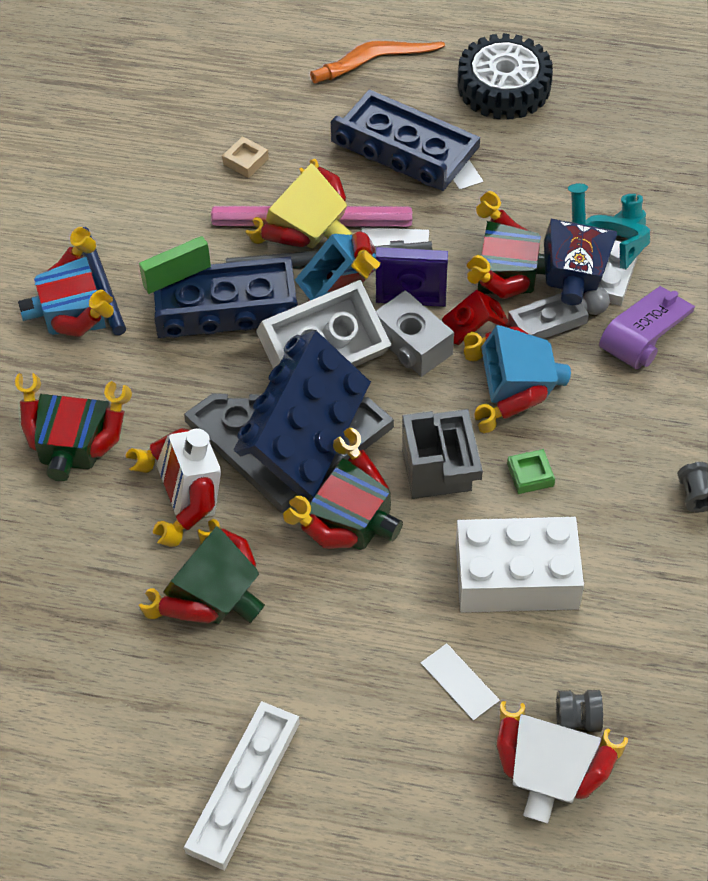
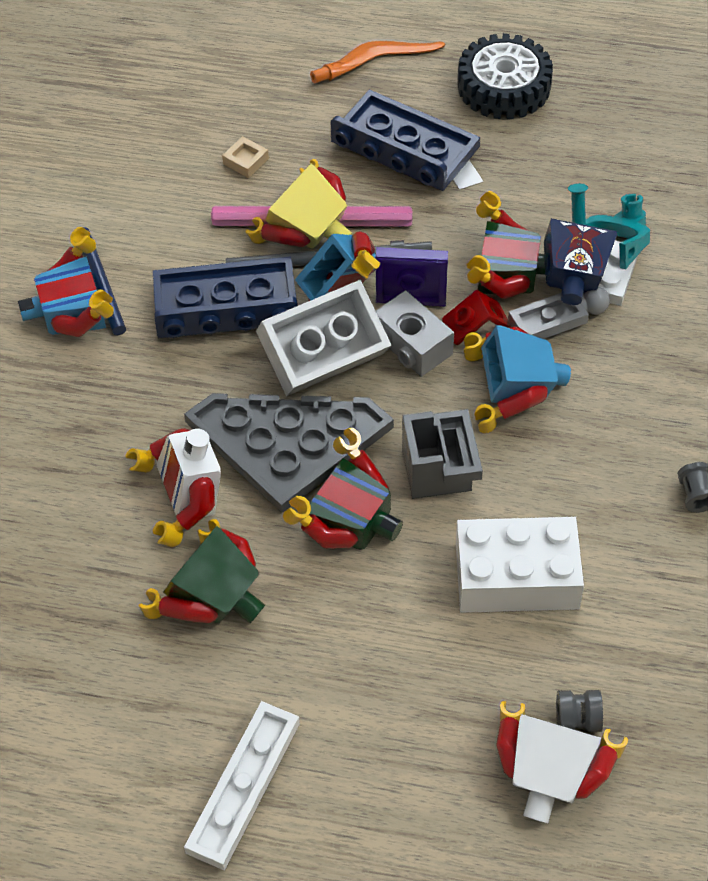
torso [15,373,132,482] -> none
bright green tile [139,236,211,294] -> none
dark blue bracket [234,330,371,500] -> none
white sticker [361,227,429,246] -> none
white sticker [420,643,500,720] -> none
bright green tile [507,449,555,494] -> none
medium lavender door [599,286,695,369] -> none

